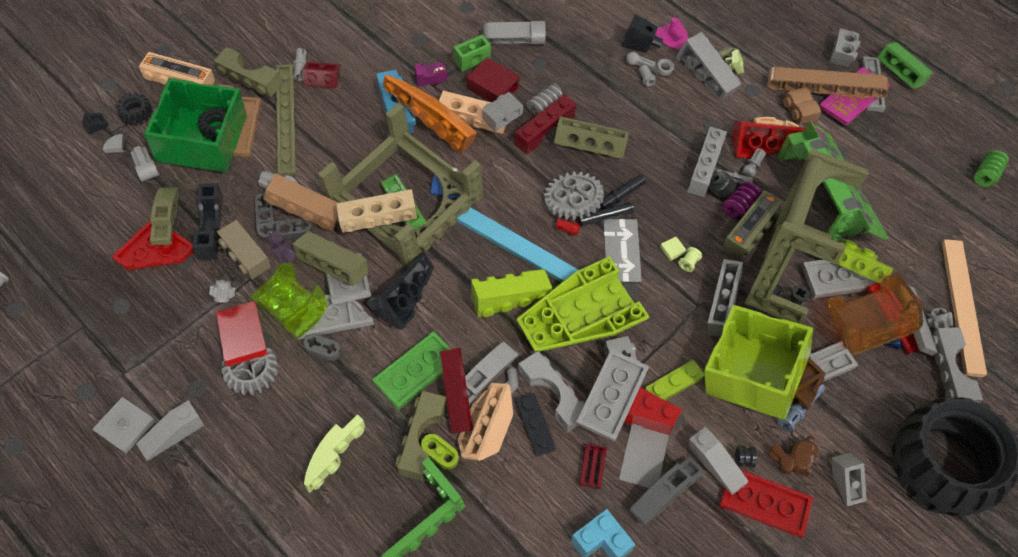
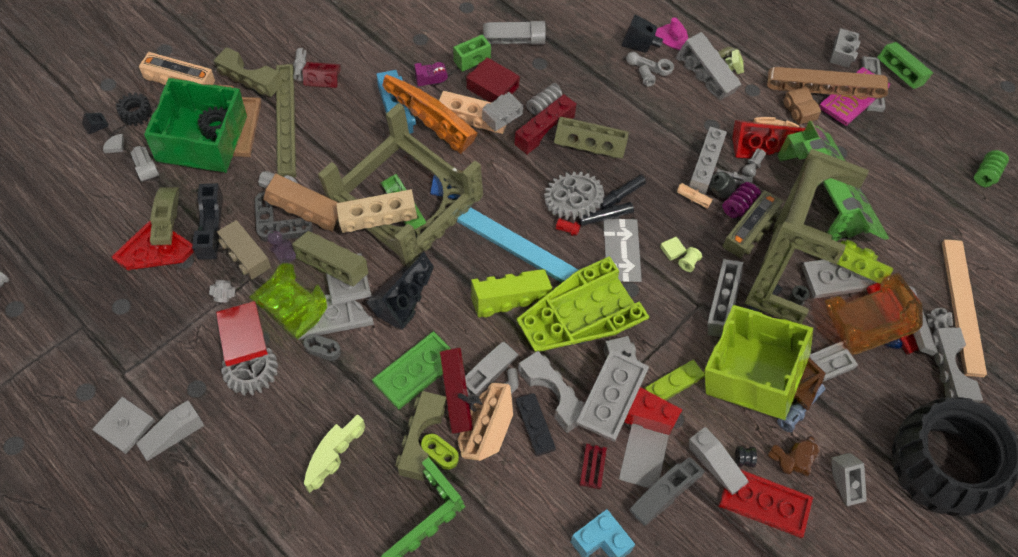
none -> black hand [458,393,482,412]
none -> light nougat axle [677,183,713,209]

